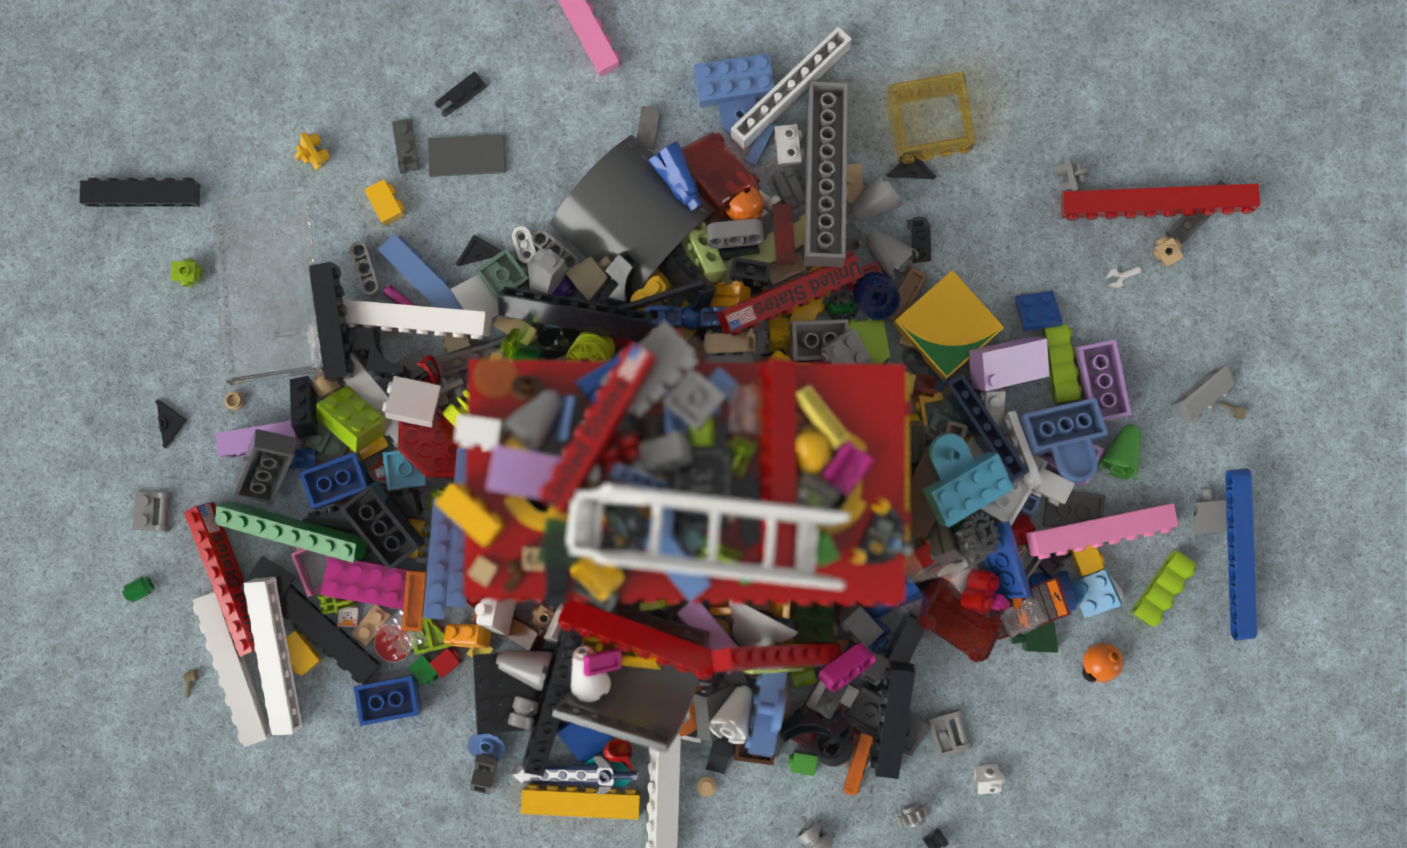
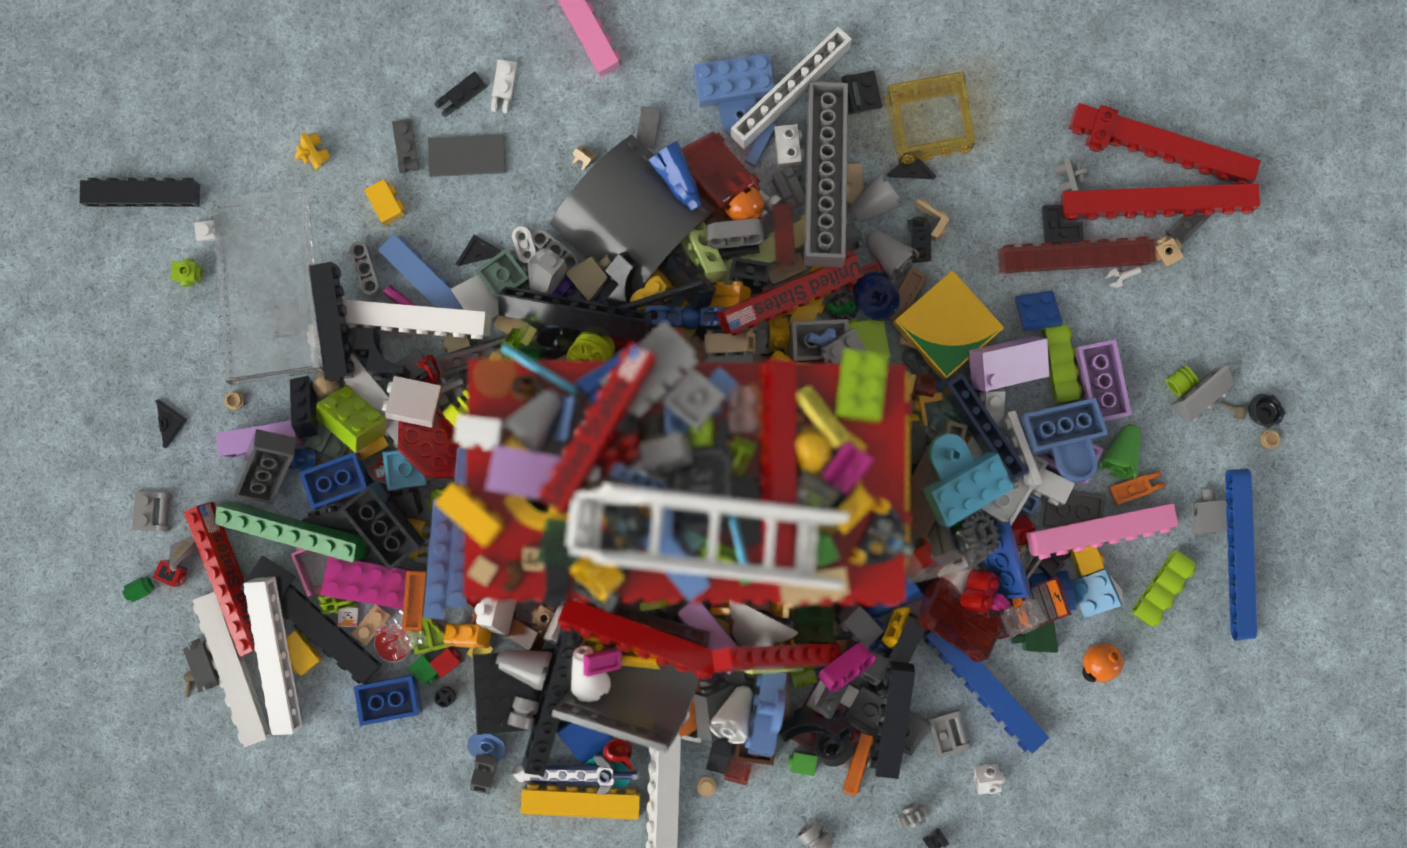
none -> red brick [153,560,188,587]
none -> light grey tile [169,535,196,571]
none -> dark grey brick [183,639,219,693]
none -> white plate [194,220,217,243]
none -> black wheel [434,687,456,707]
none -> white hinge [491,59,517,114]
none -> medium azure bar [501,344,580,396]
none -> tan tile [573,145,598,170]
none -> clear red panel [724,758,751,785]
none -> medium azure bar [729,490,749,565]
none -> tan brick [779,567,849,607]
none -> medium blue arm [807,328,836,346]
none -> yellow brick [834,486,876,534]
none -> lime brick [835,348,888,423]
none -> black plate [841,70,882,115]
none -> yellow slope [882,607,911,648]
none -> tan bracket [914,199,950,241]
none -> blue brick [924,619,1050,754]
none -> clear red brick [998,237,1156,274]
none -> black plate [1041,204,1084,244]
none -> red brick [1068,103,1261,184]
none -> red bracket [1084,105,1119,152]
none -> orange hinge [1109,471,1166,505]
none -> lime piece [1165,365,1199,397]
none -> black hair [1248,394,1286,429]
none -> tan plate [1260,430,1280,449]

